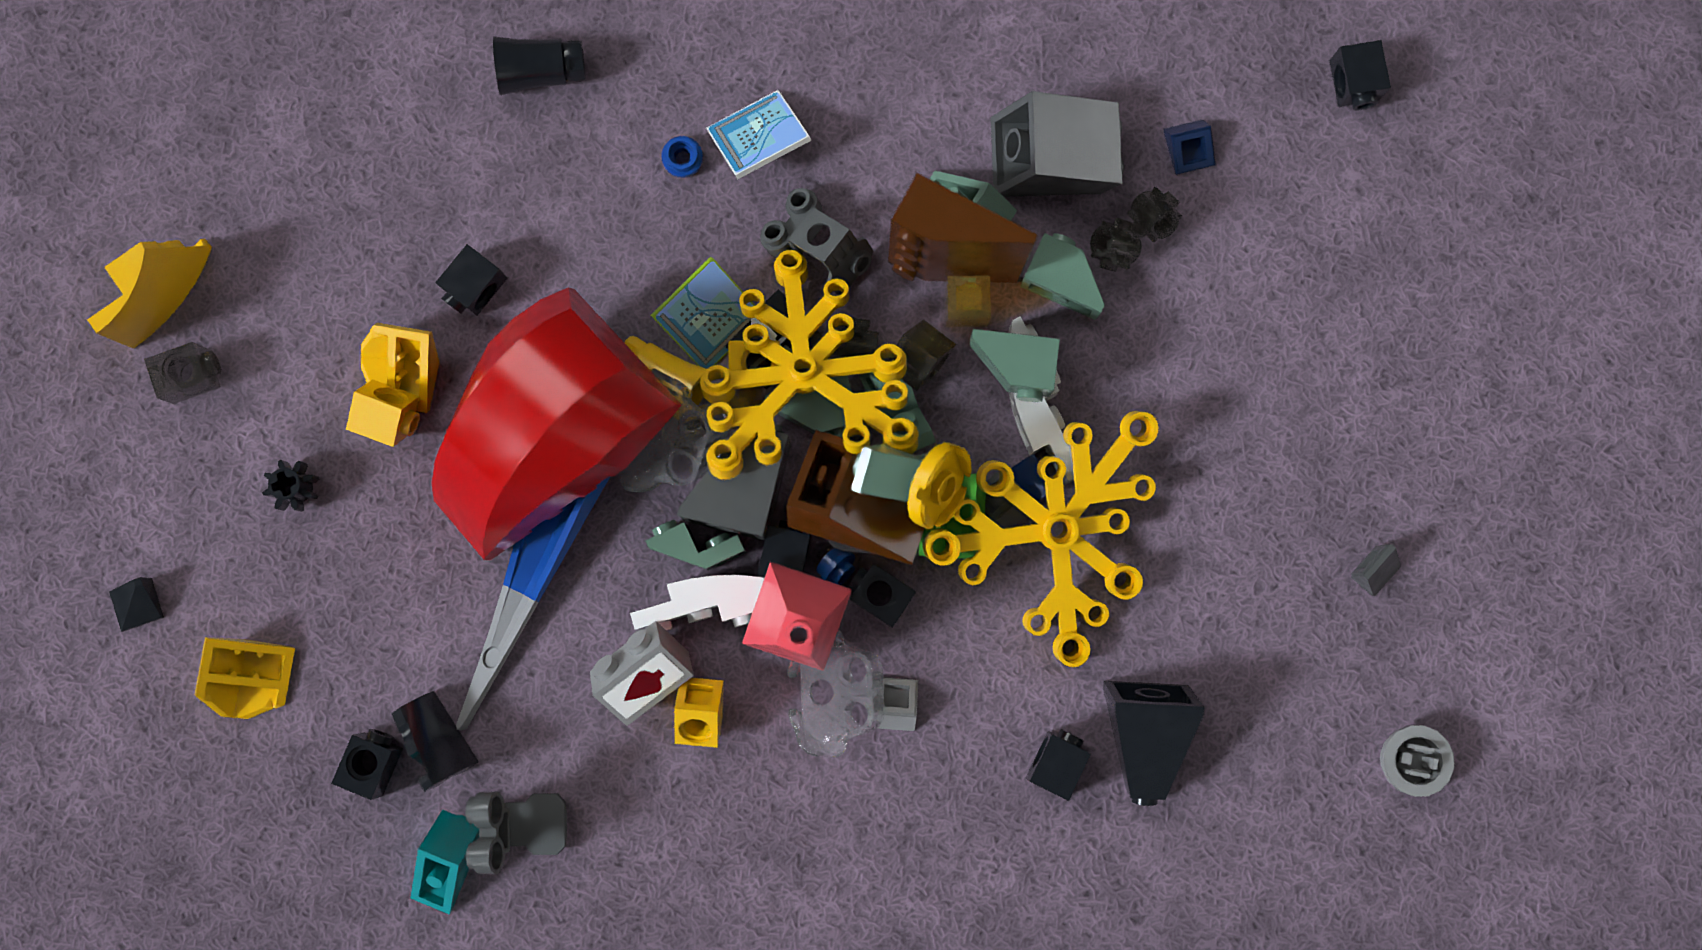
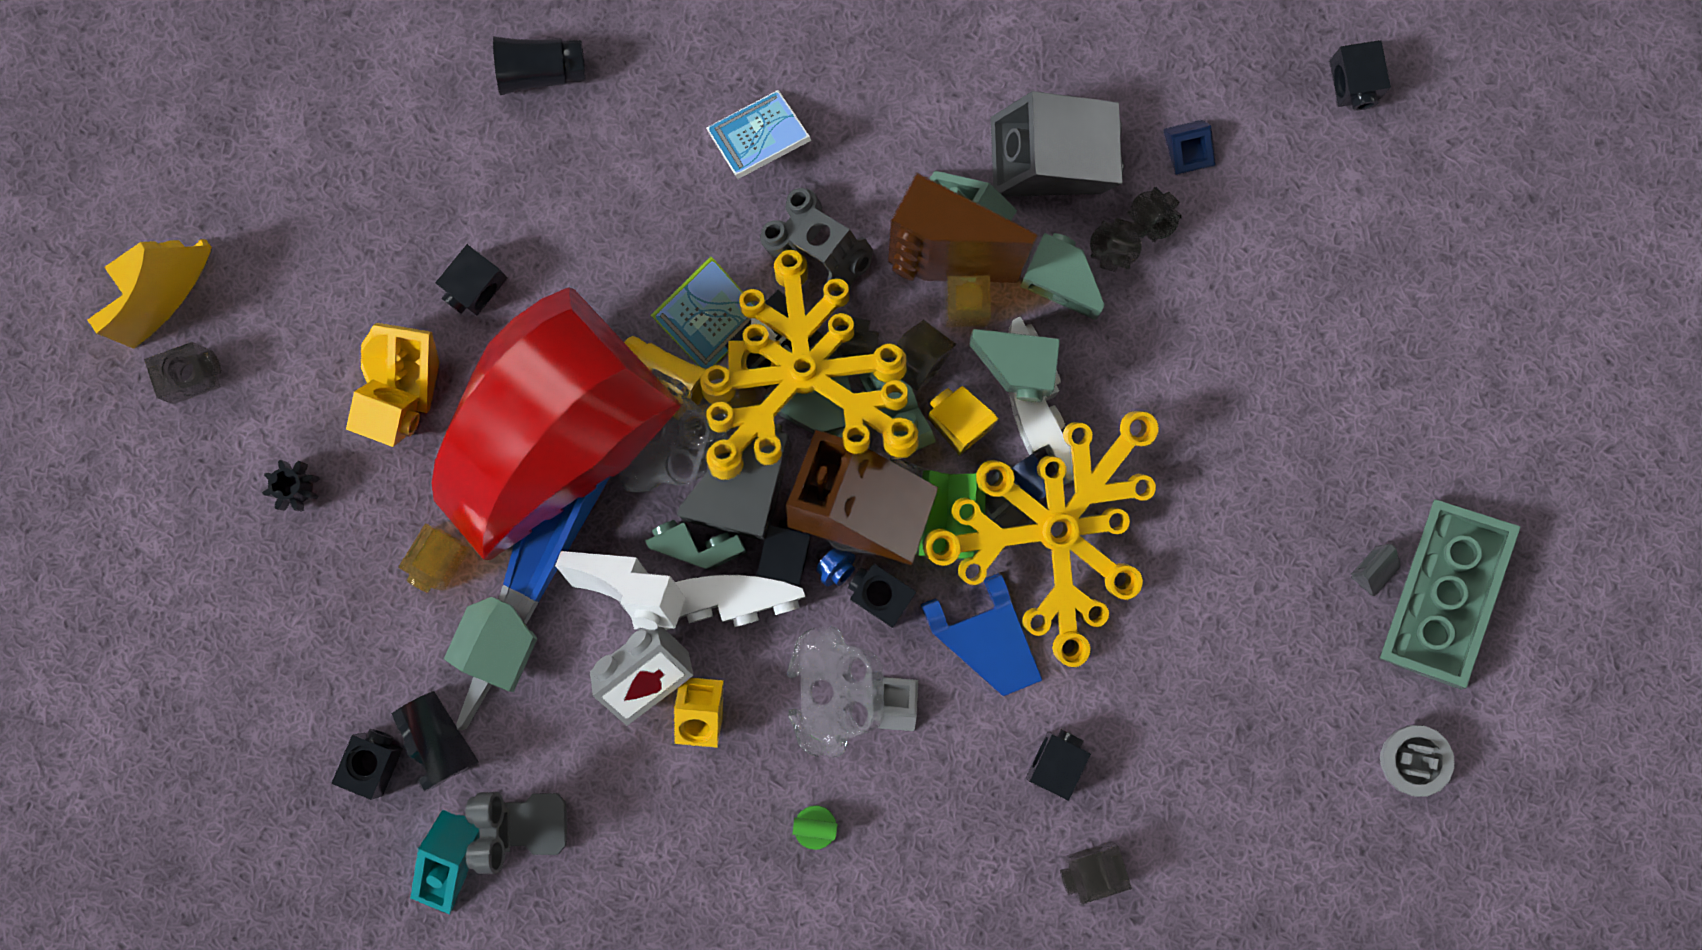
black slope [109,577,164,632] -> none
yellow slope [194,637,295,719] -> none
blue plate [661,136,703,178] -> none
coral slope [742,561,852,671] -> none
sand green slope [851,444,928,502] -> none
yellow tile [908,442,972,529] -> none
black slope [1103,681,1205,806] -> none
none -> clear yellow brick [398,523,471,593]
none -> sand green slope [444,597,537,692]
none -> white slope [555,551,685,630]
none -> bright green plate [792,805,838,850]
none -> blue flag [920,573,1042,696]
none -> yellow slope [928,386,998,456]
none -> clear smoke brick [1060,841,1132,905]
none -> sand green slope [1379,499,1521,690]

